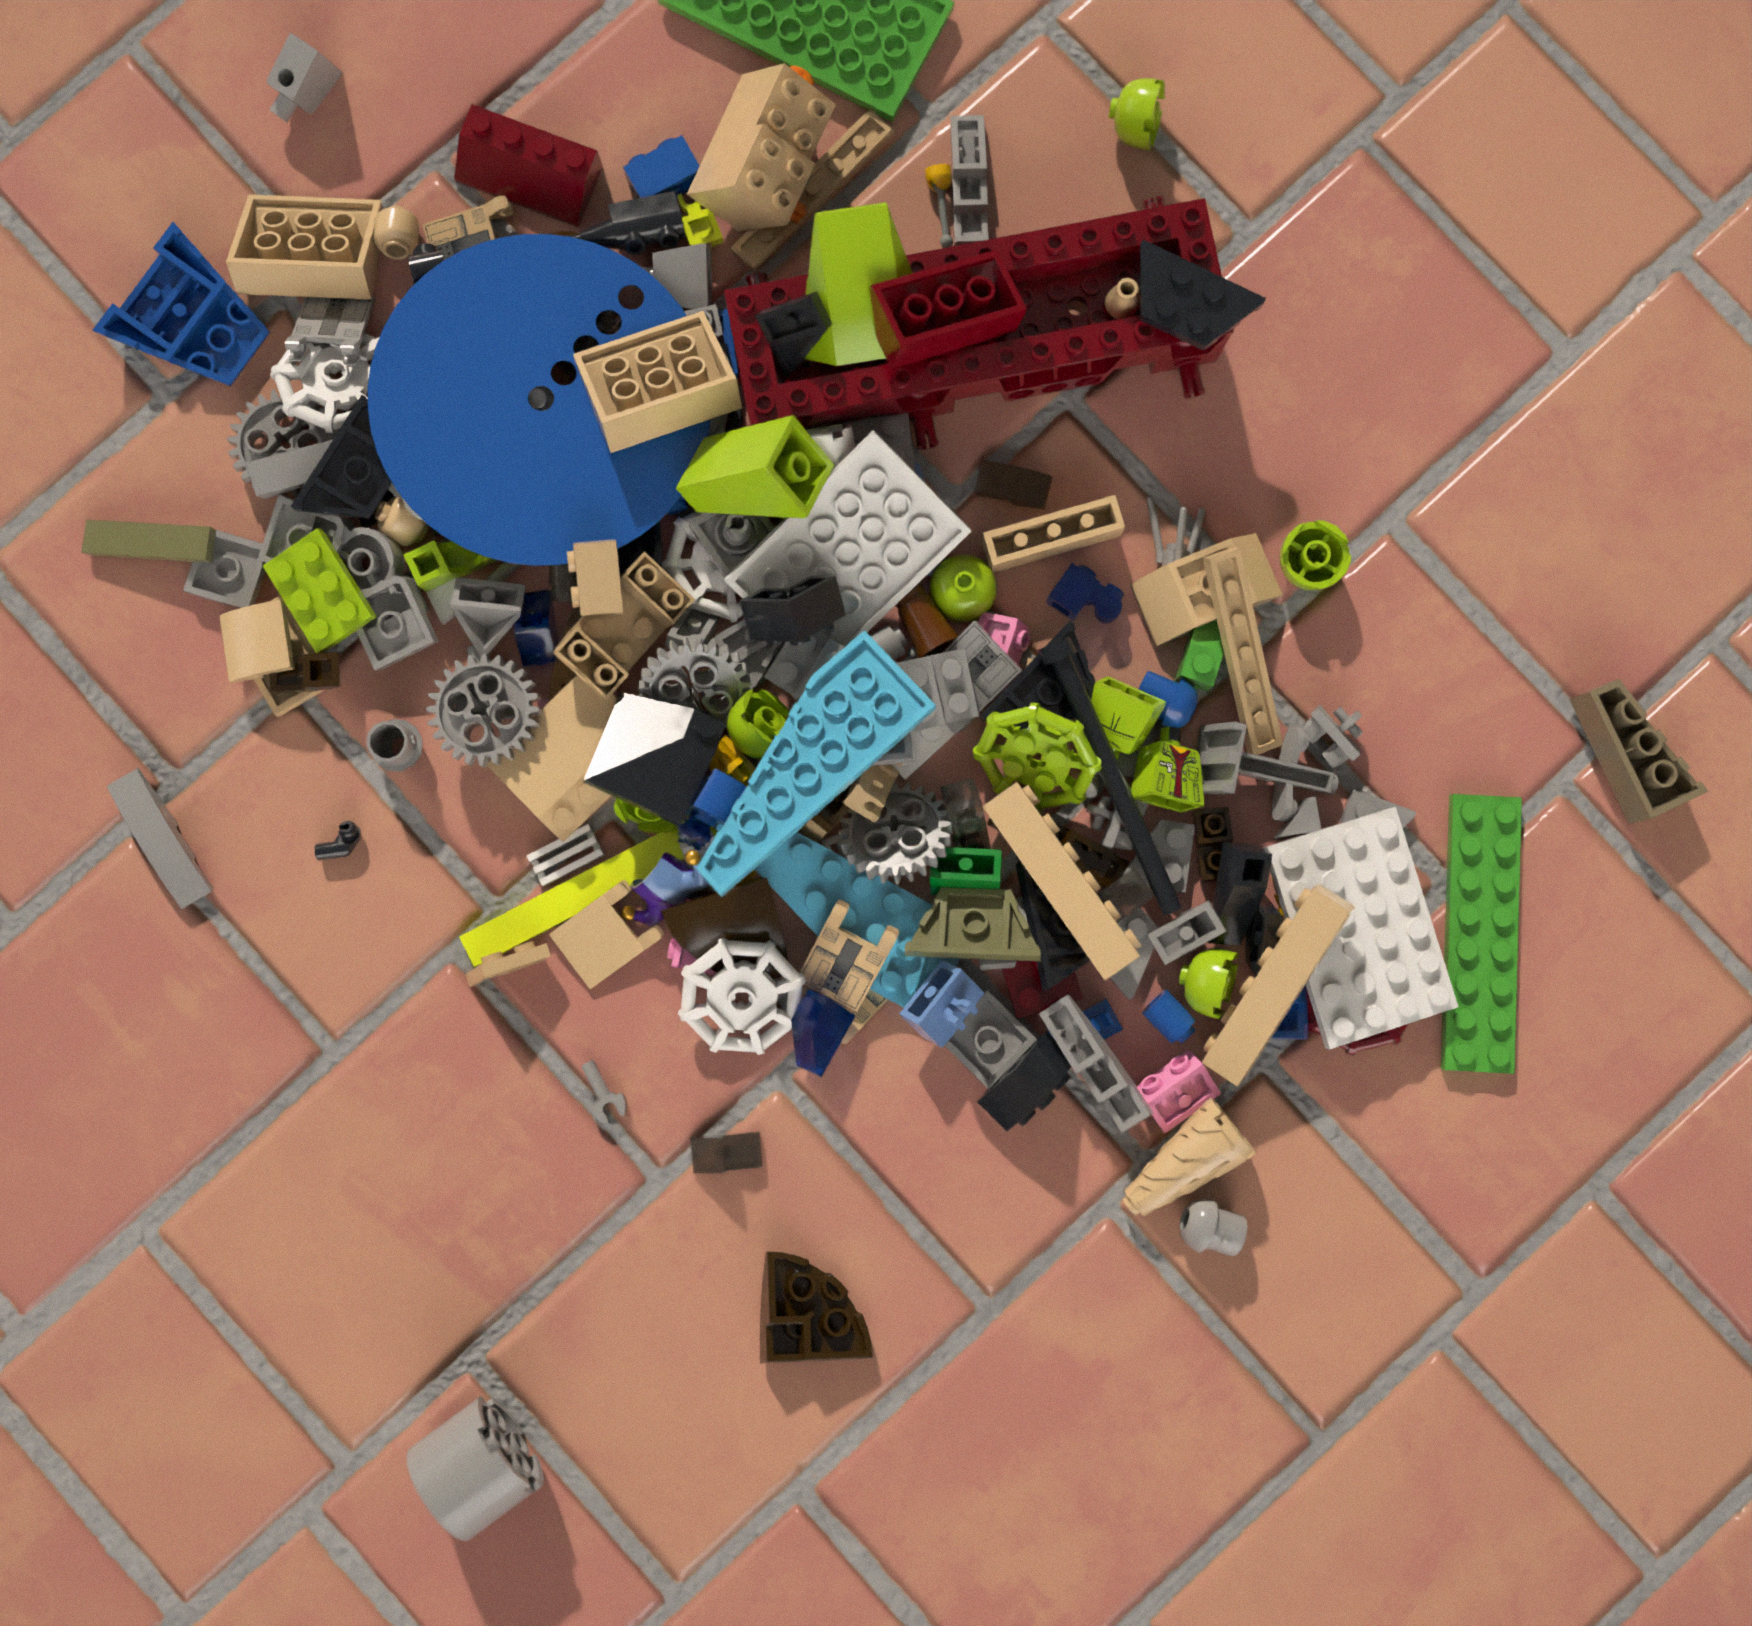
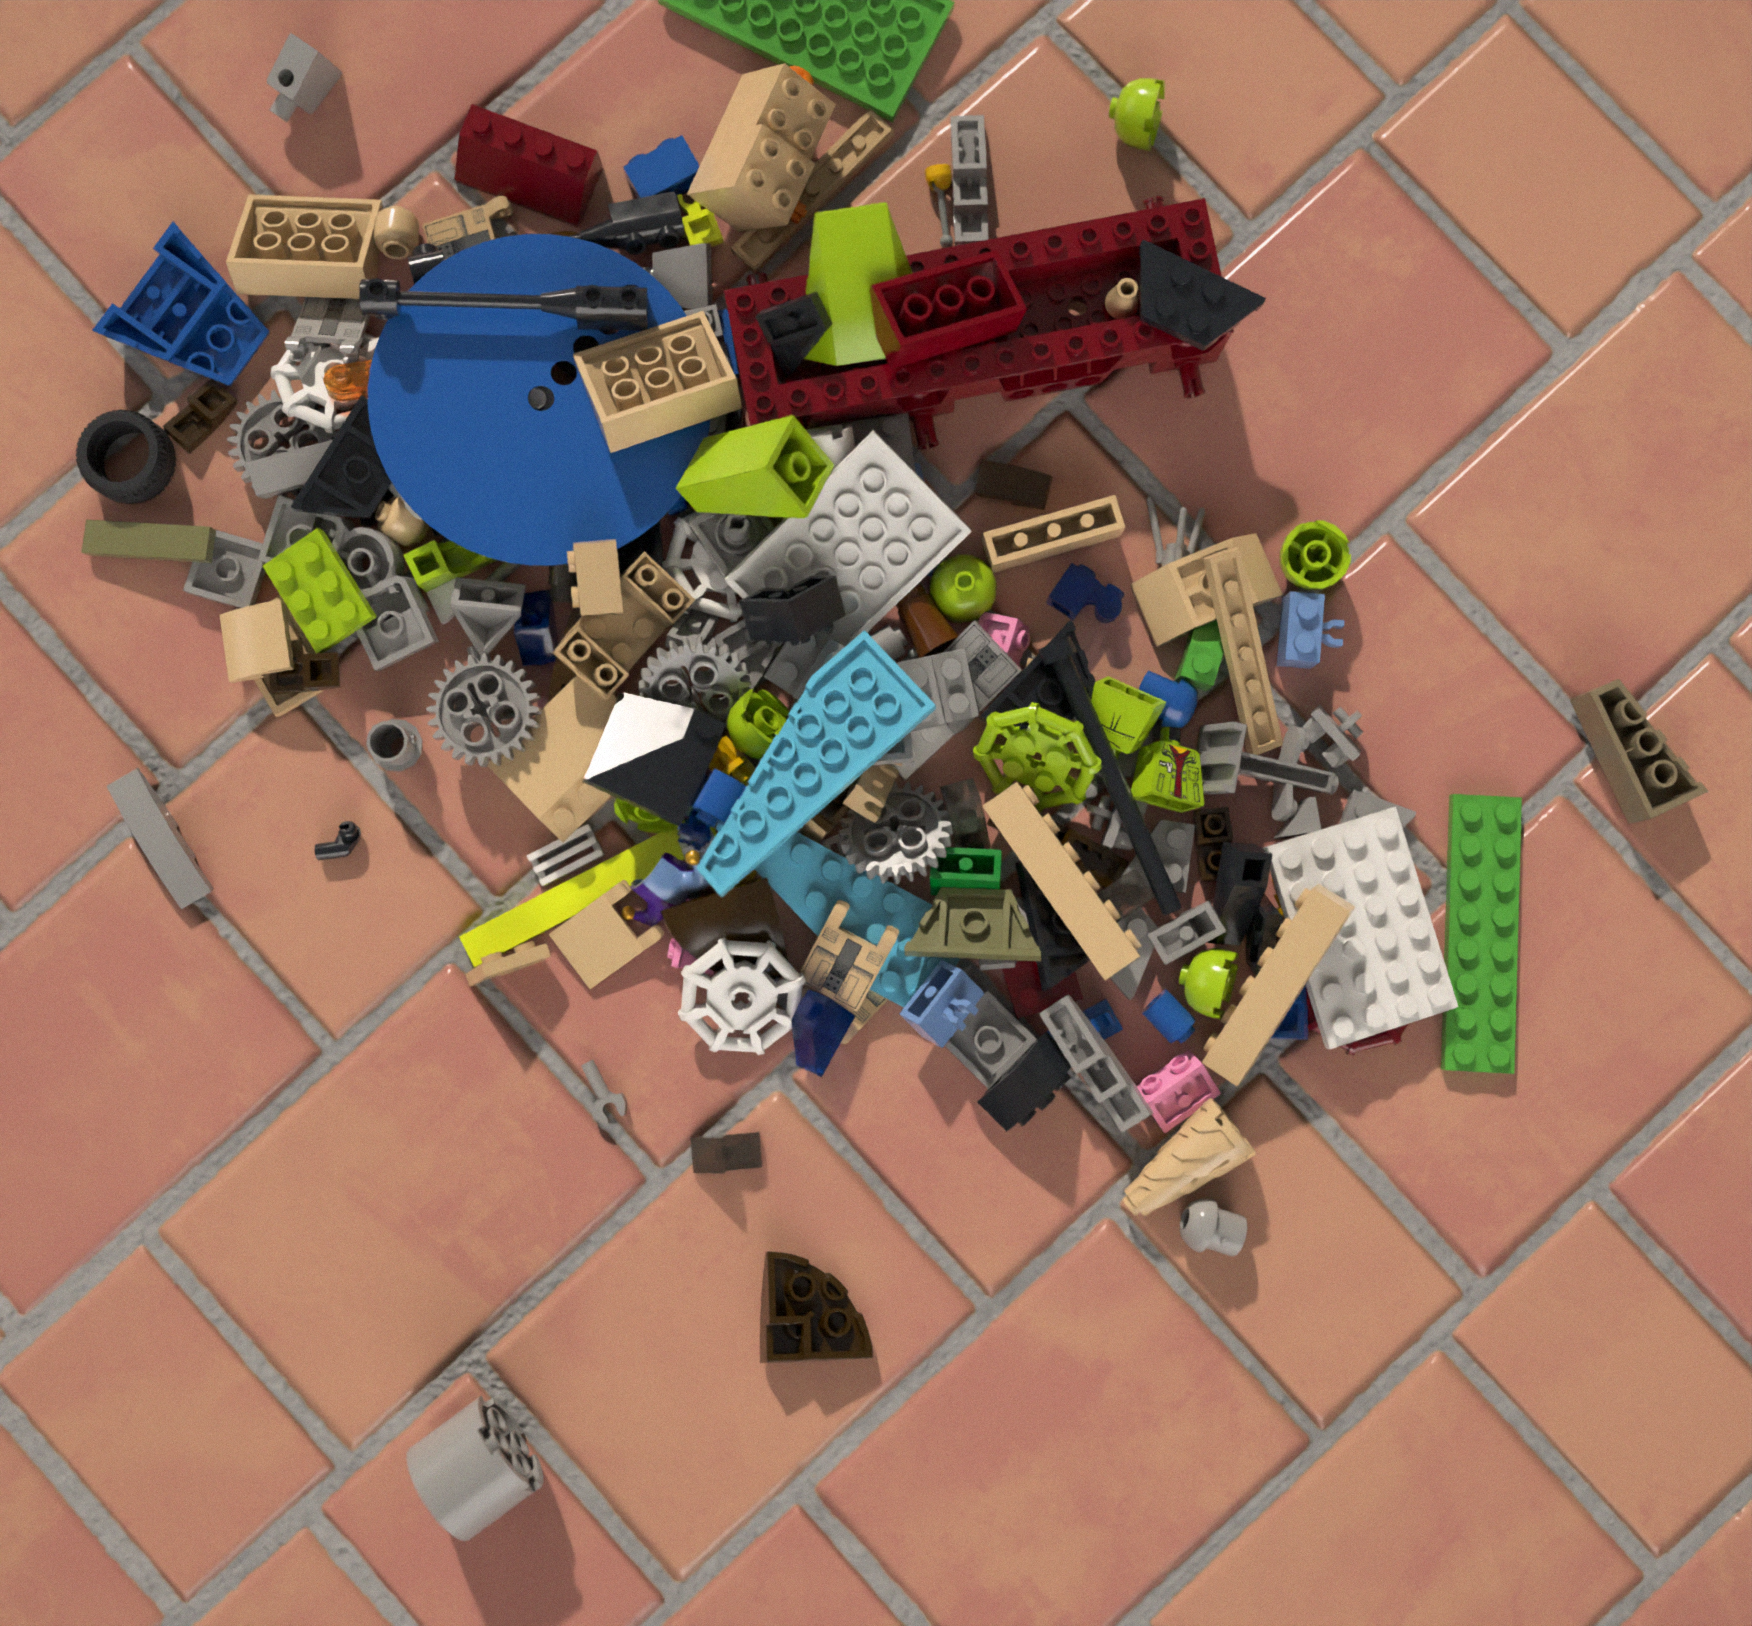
none -> black tyre [76,410,176,504]
none -> dark brown slope [163,379,238,454]
none -> clear orange plate [323,360,372,401]
none -> black bar [359,278,648,331]
none -> medium blue brick [1277,591,1345,669]

